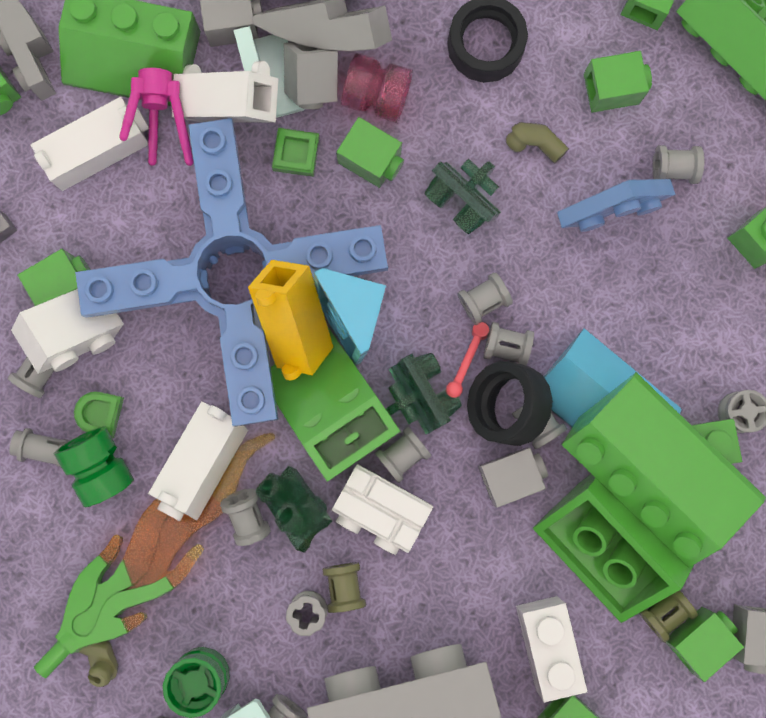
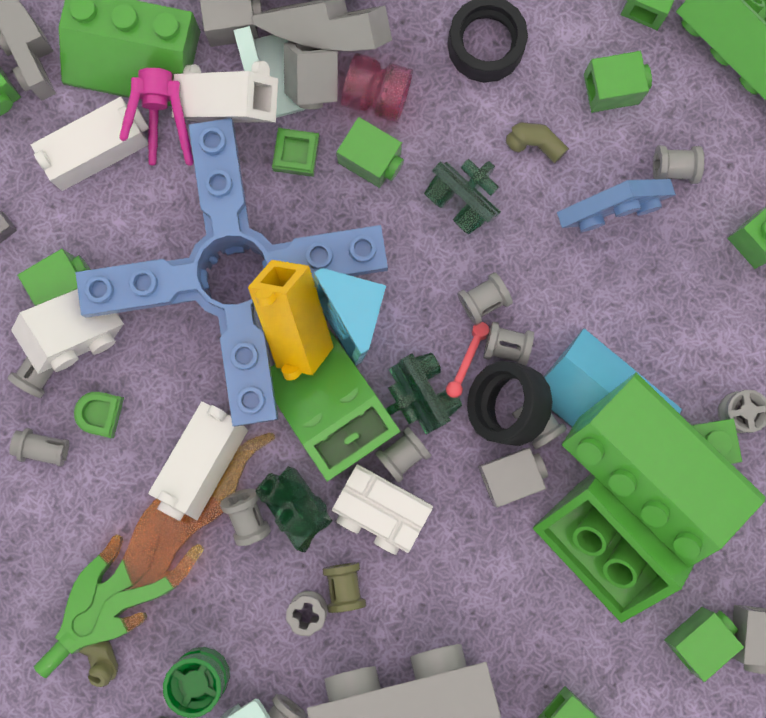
green wheel [53,426,134,507] -> none
white brick [516,596,587,703] -> none
olive bush [639,590,698,643] -> none

